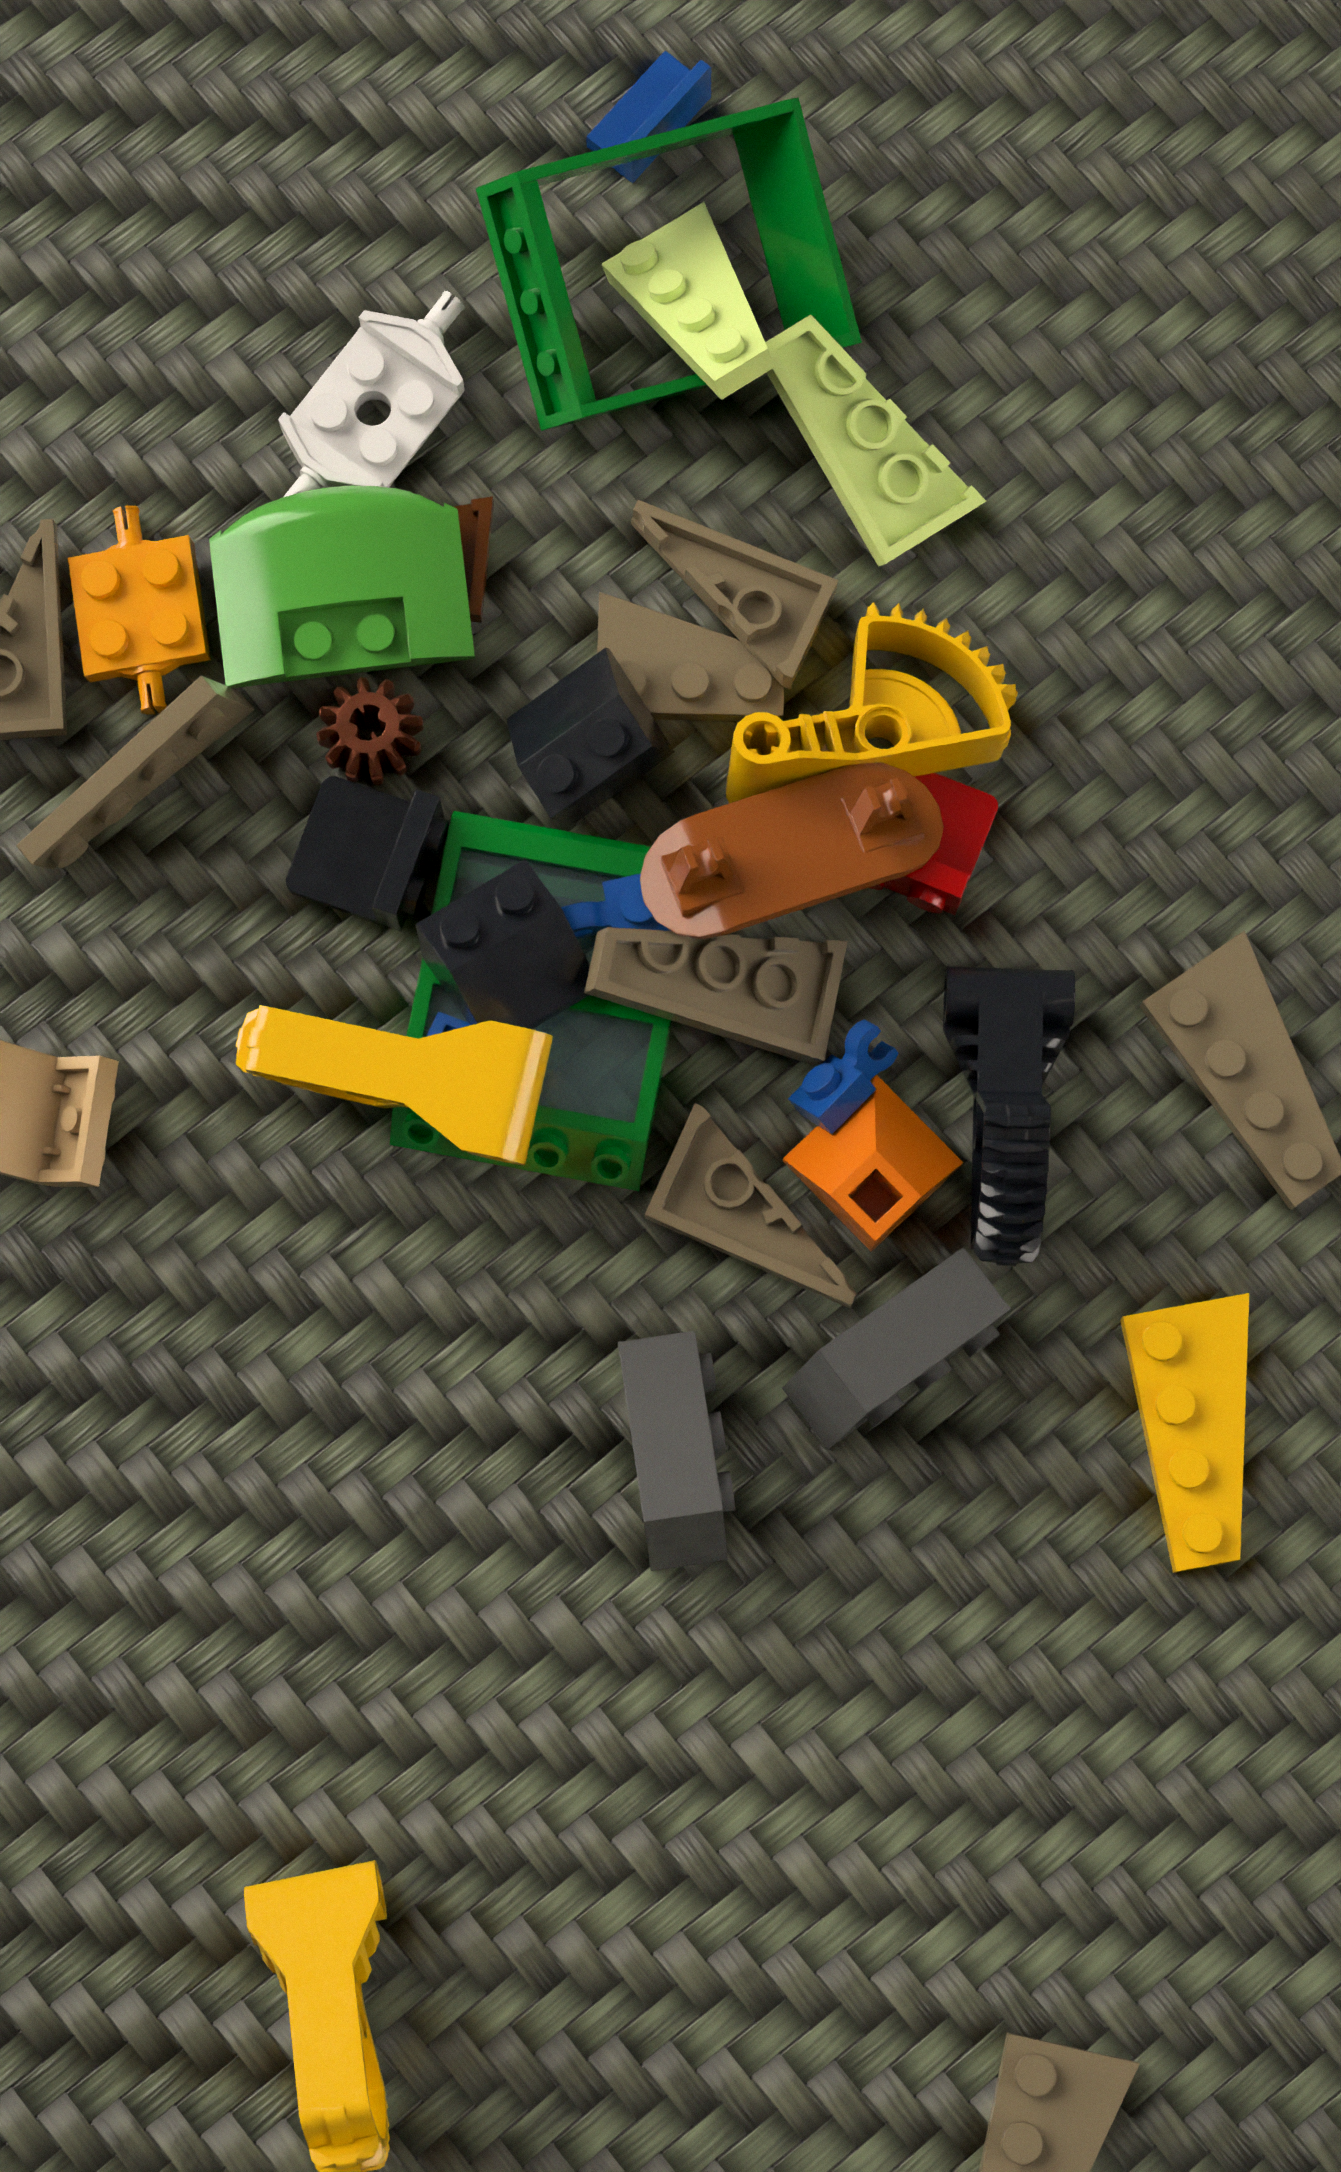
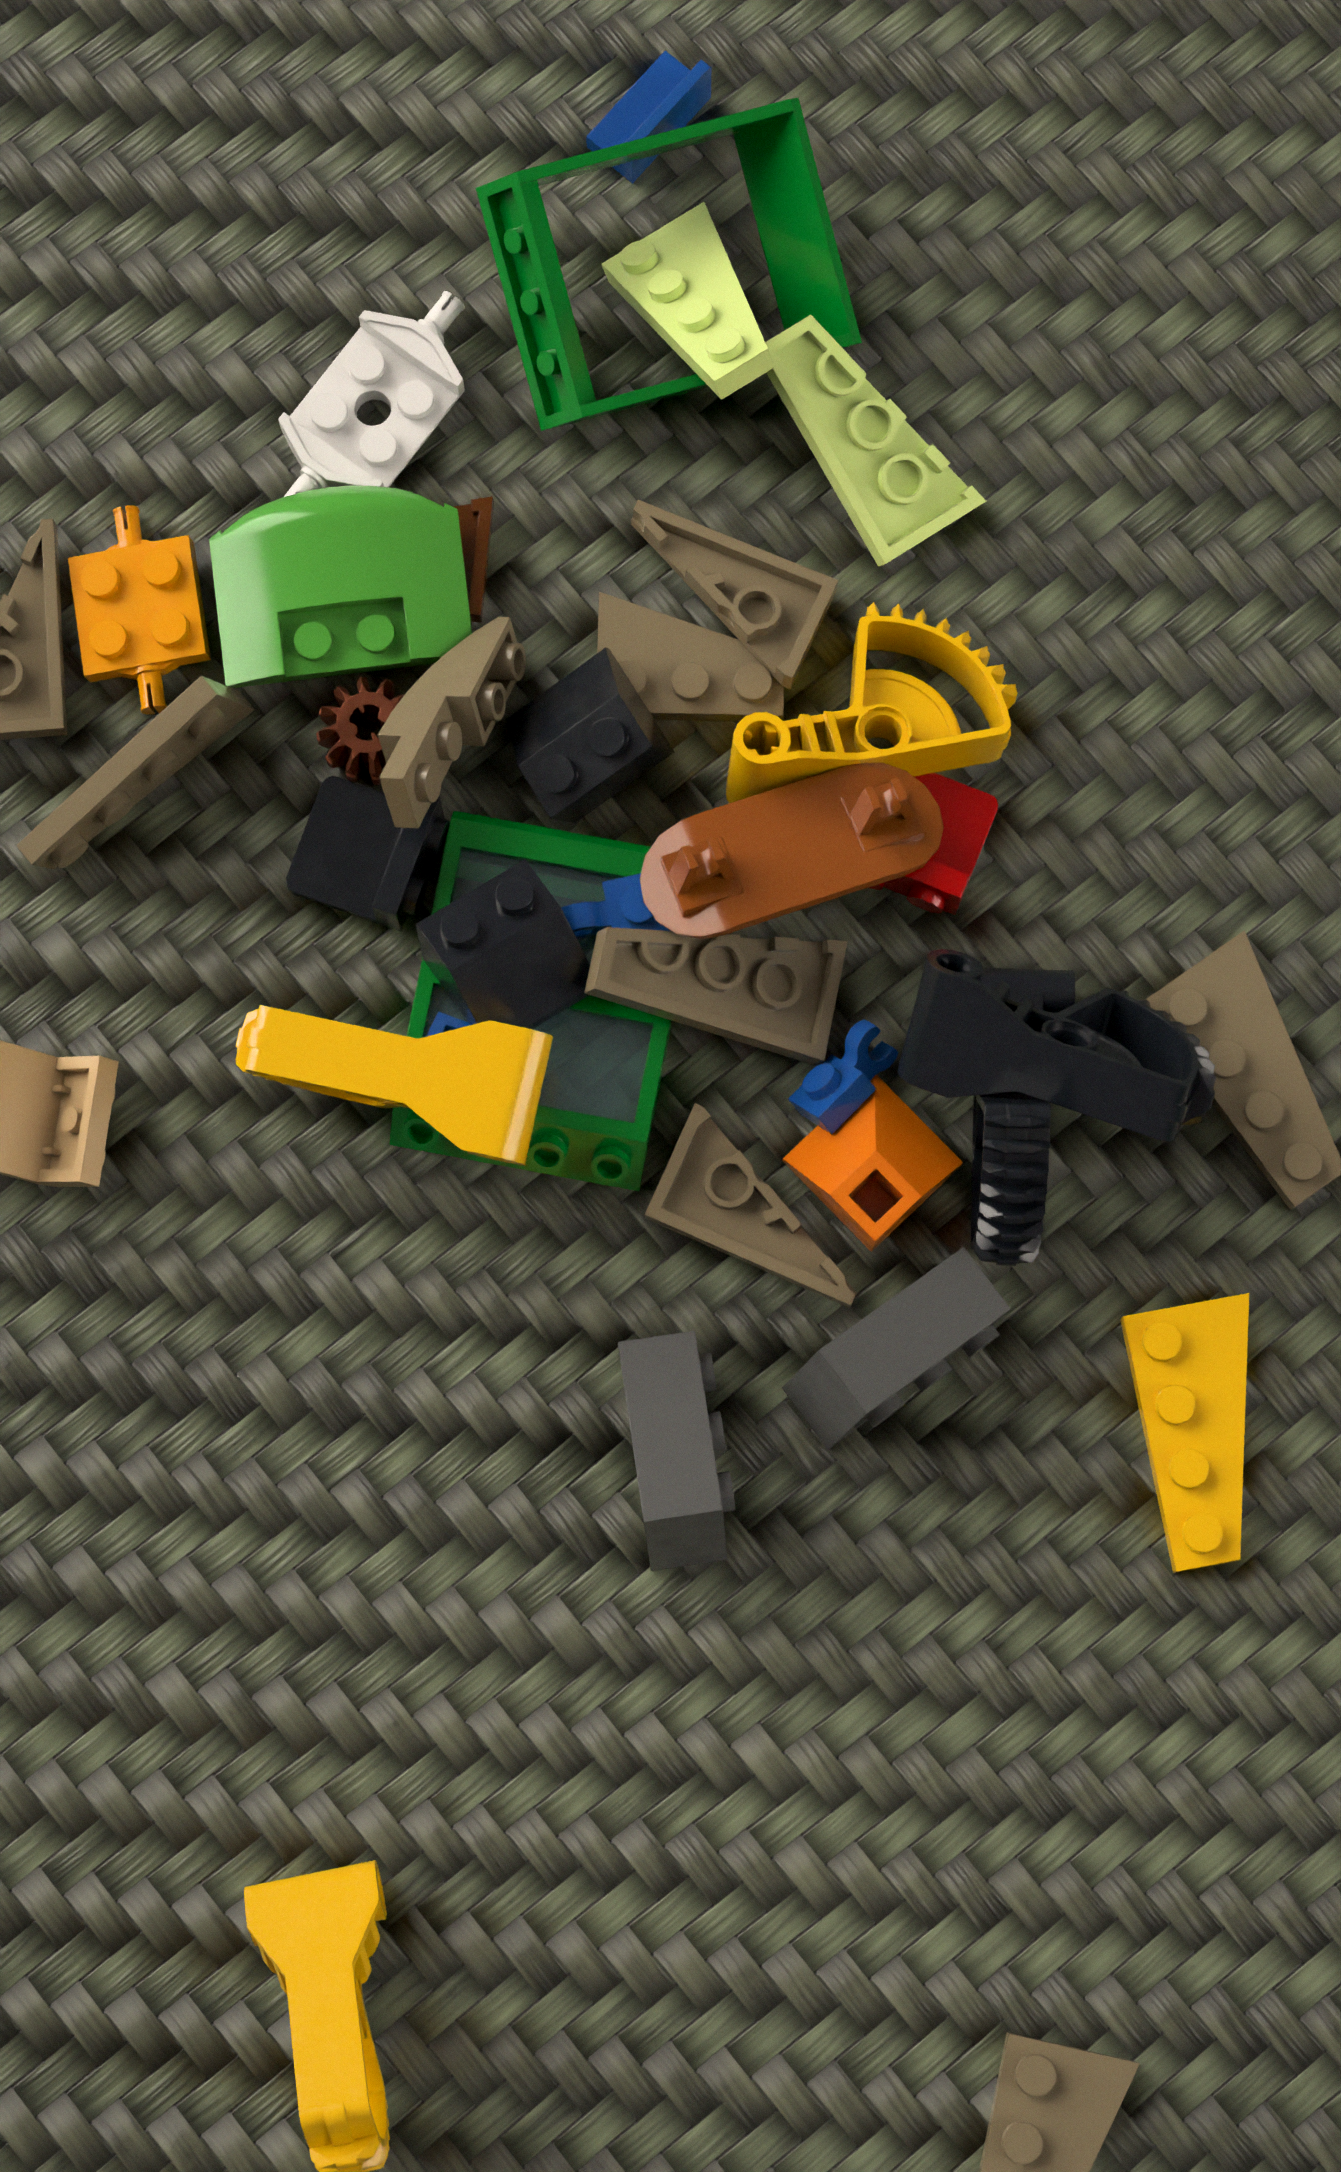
none -> dark tan slope [378,617,526,828]
none -> black arm [897,949,1216,1142]

